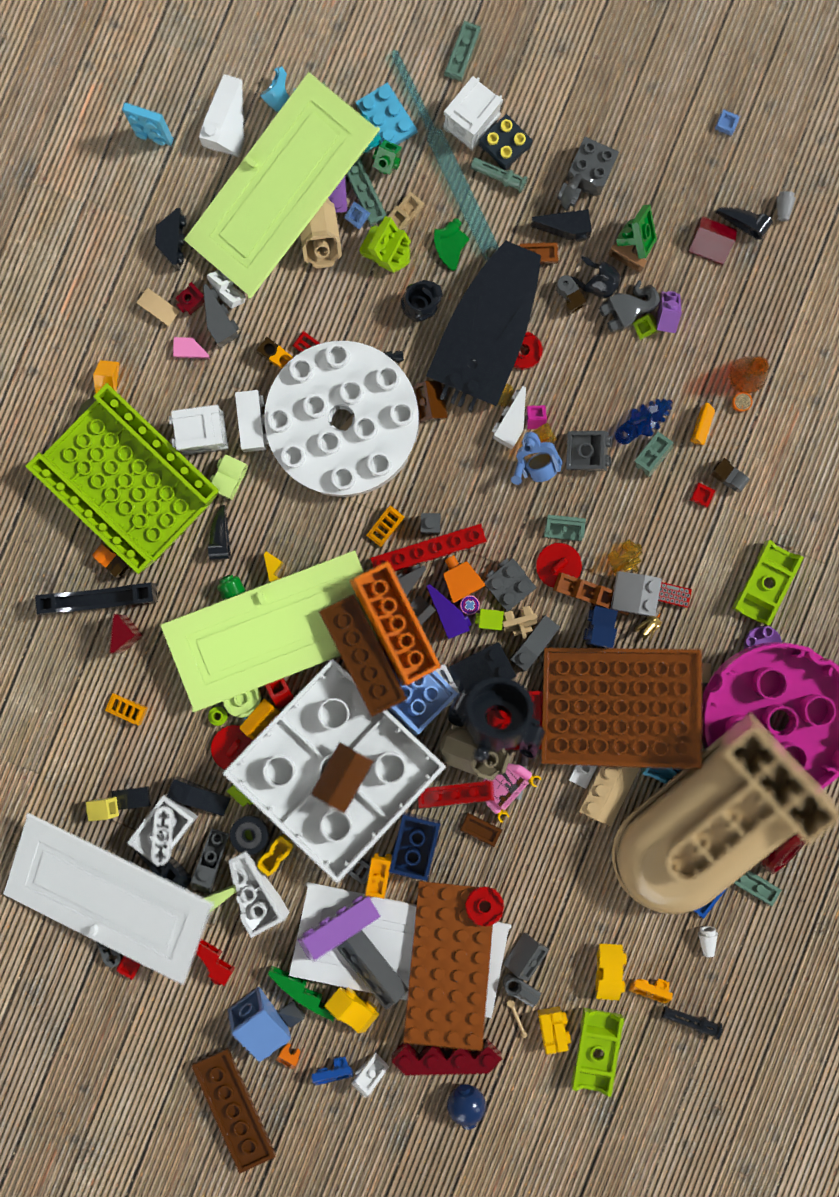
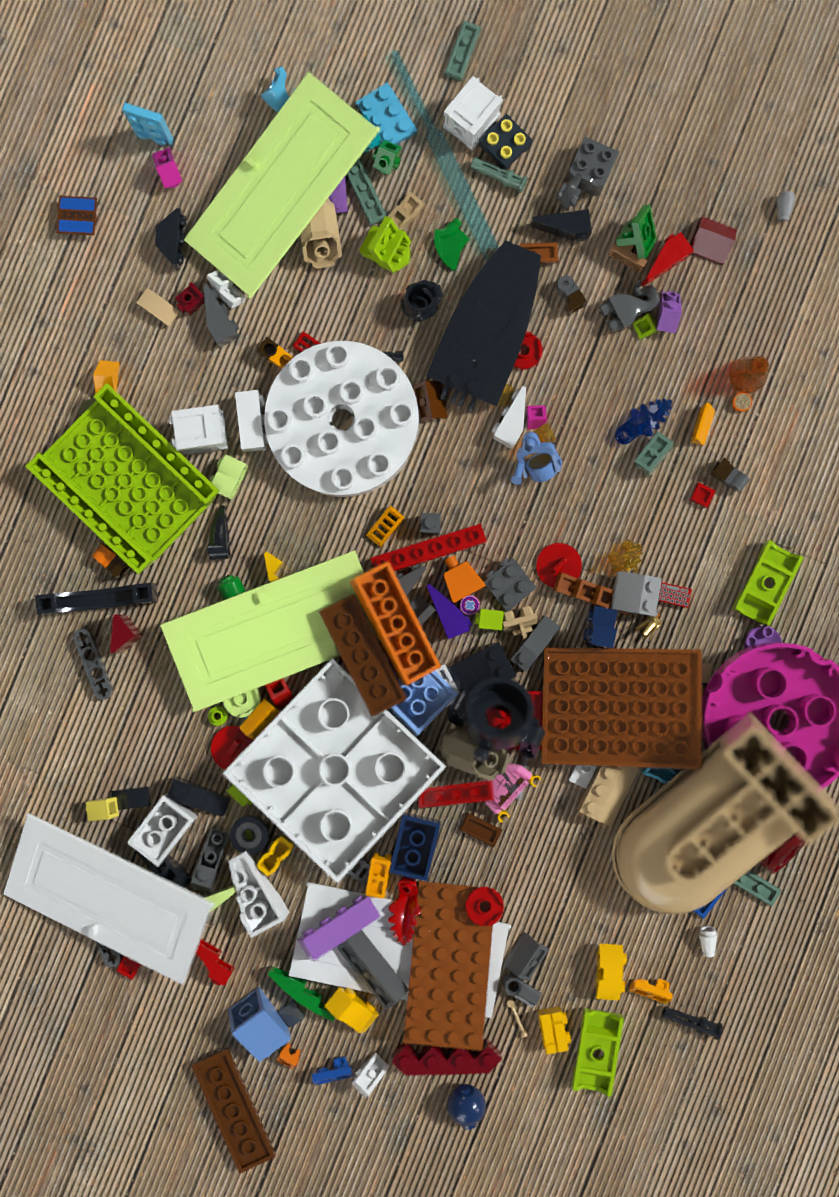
light orange slope [105,693,148,726] -> none
white beam [151,806,174,865] -> none
bright pink tile [173,337,209,359] -> none
white wedge [199,74,244,157] -> none
reddish brown slope [311,742,374,813] -> none
medium blue tile [344,202,370,229] -> none
sand green hinge [544,515,586,541] -> none
dark grey plate [566,431,612,471] -> none
black hair [571,256,621,298] -> none
medium blue tile [714,109,740,136] -> none
black piece [716,207,773,240] -> none
none -> piece [56,195,97,236]
none -> dark grey beam [74,629,113,700]
none -> dark pink slope [152,147,183,189]
none -> red plant [388,876,421,945]
none -> red slope [641,232,694,287]

